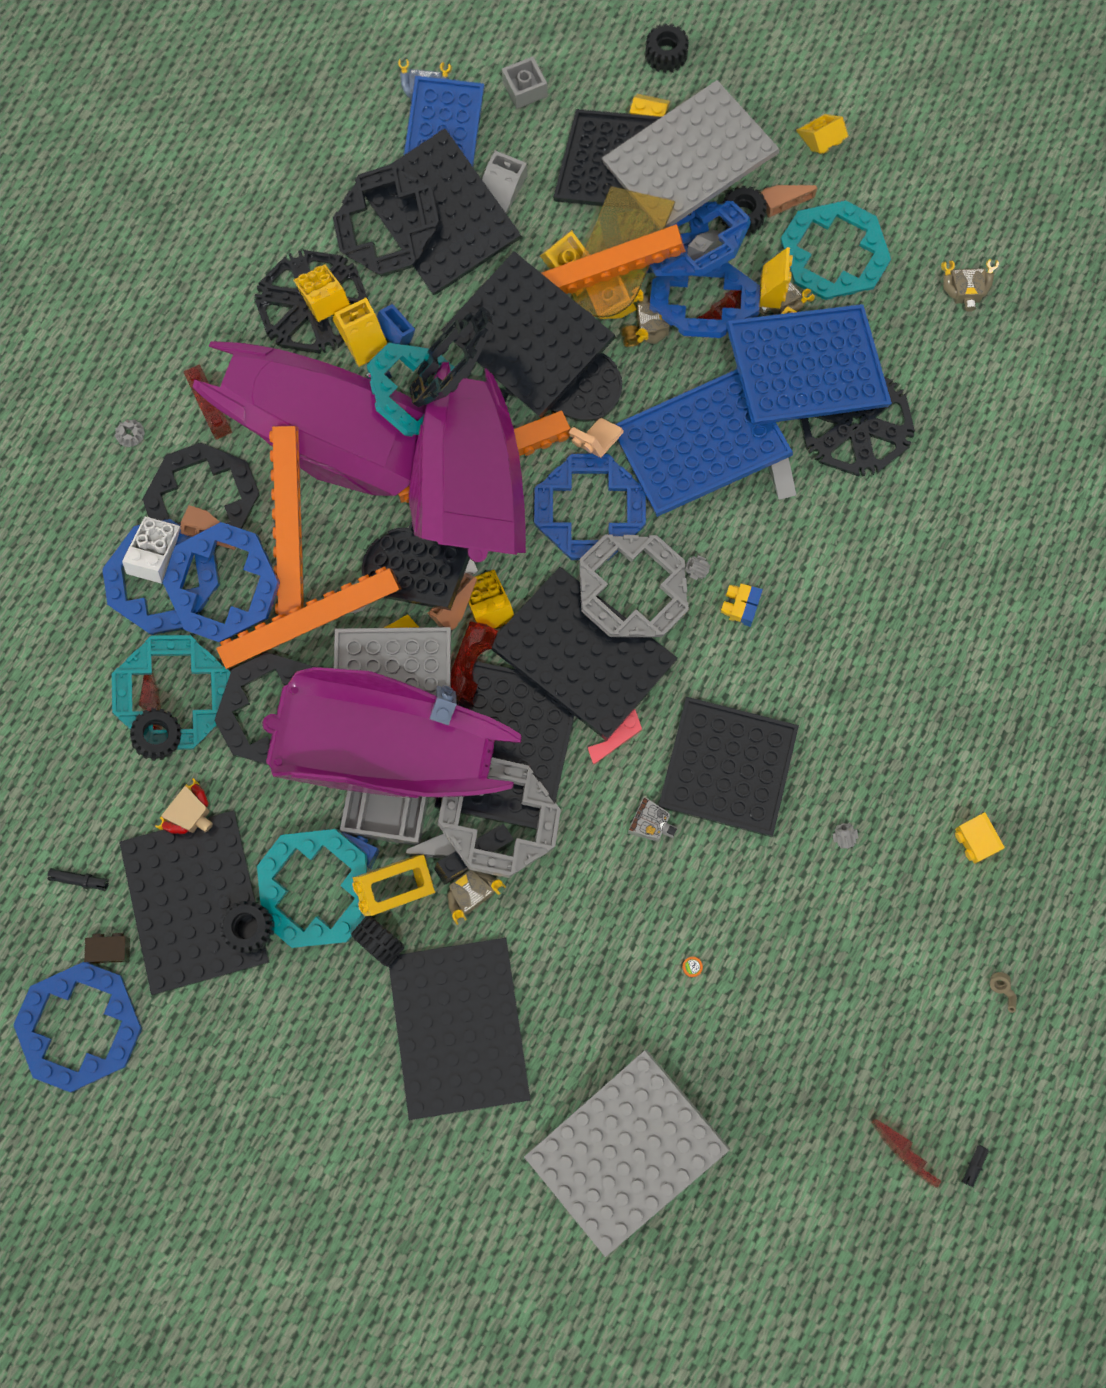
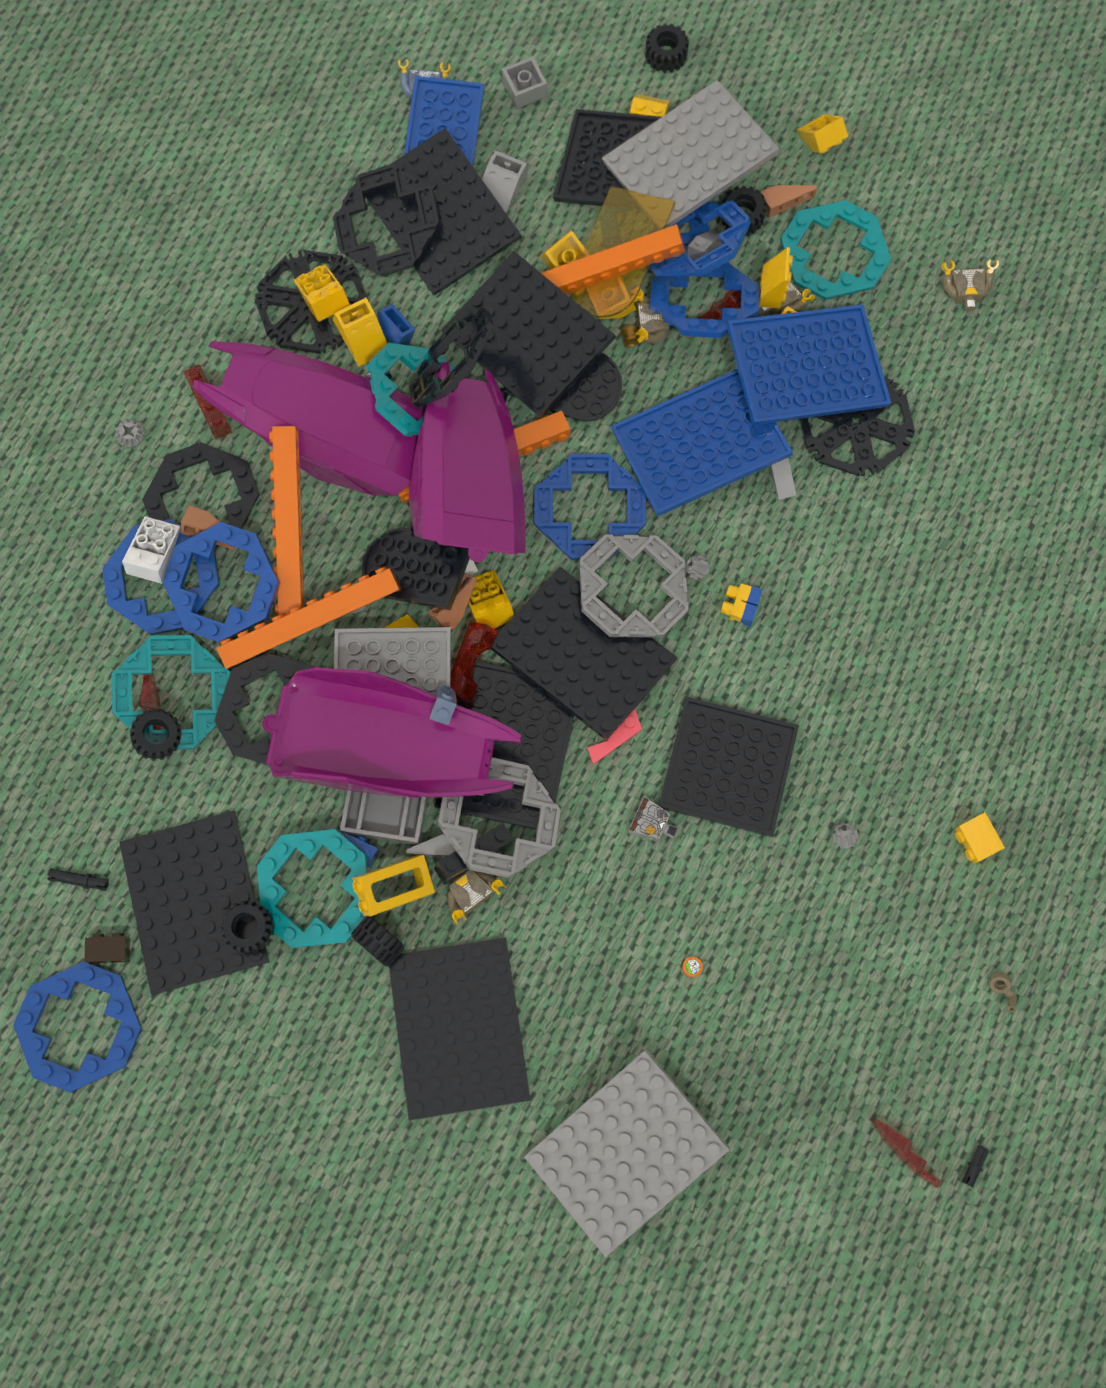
tan torso [155,778,213,834] -> none
light nougat bracket [569,418,624,458] -> none

